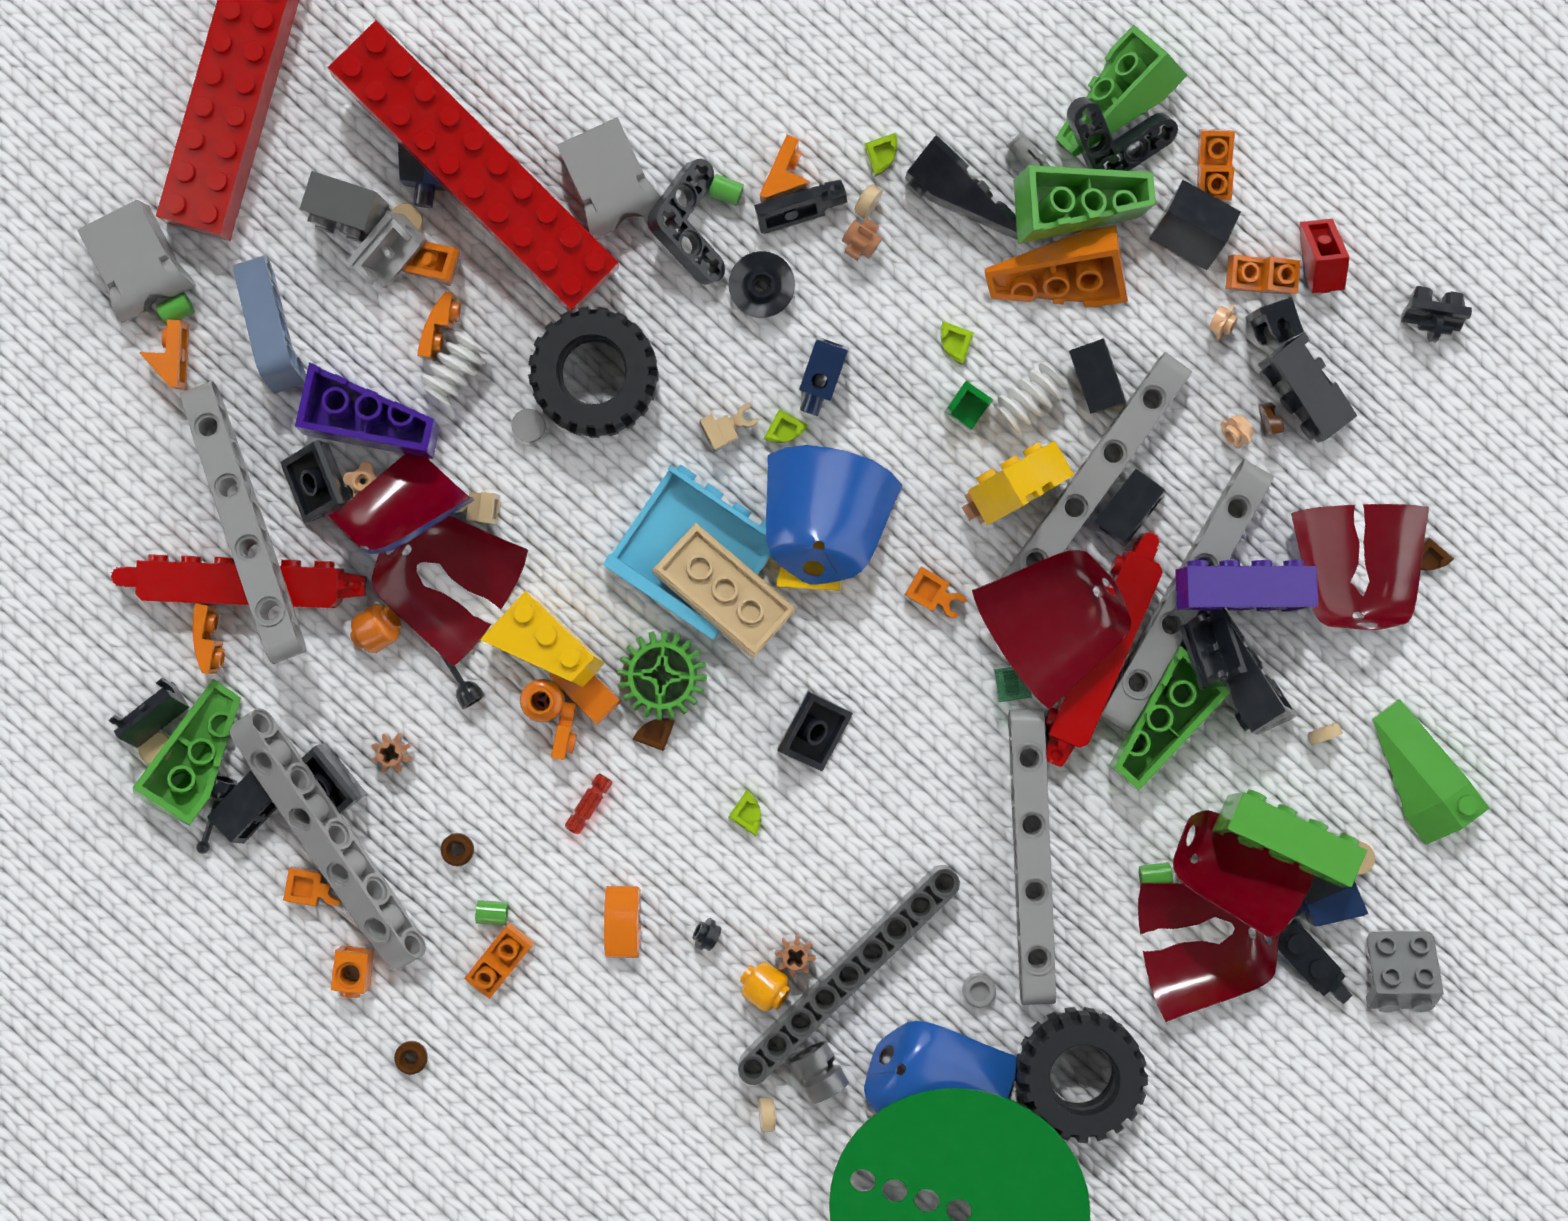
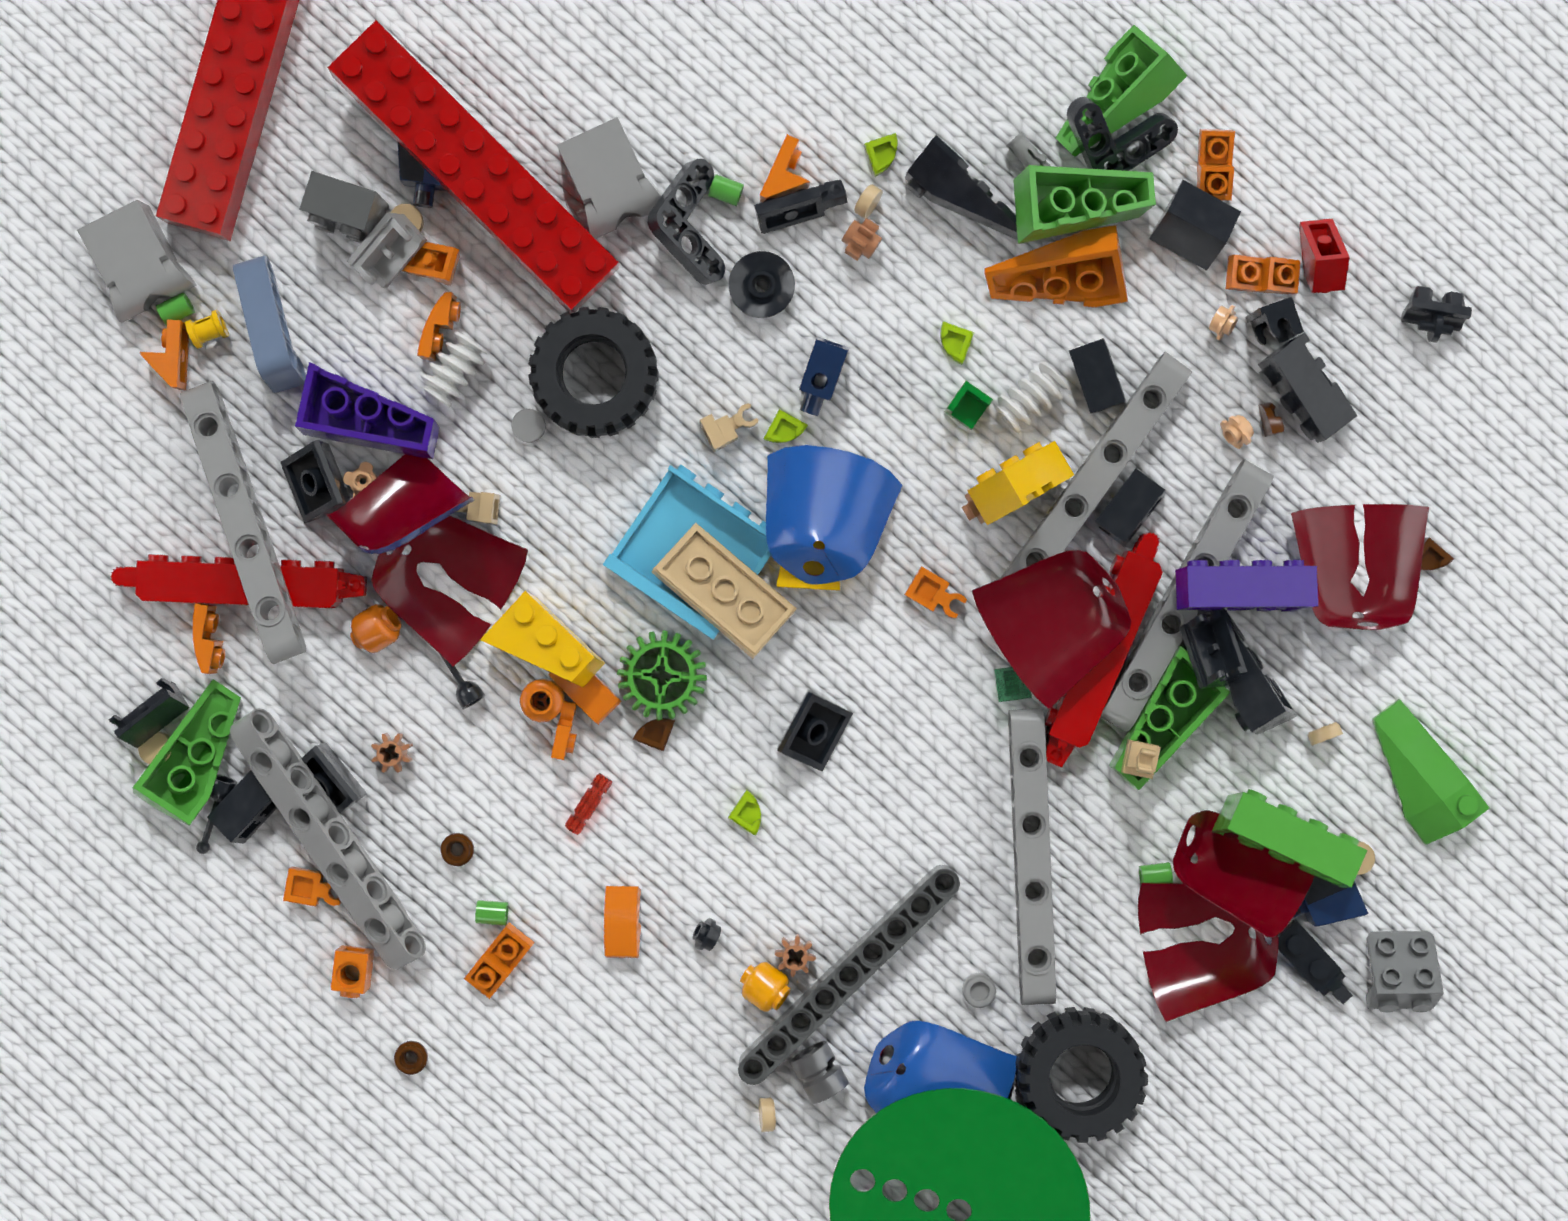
none -> yellow bush [185,309,229,349]
none -> tan piece [1121,739,1161,779]

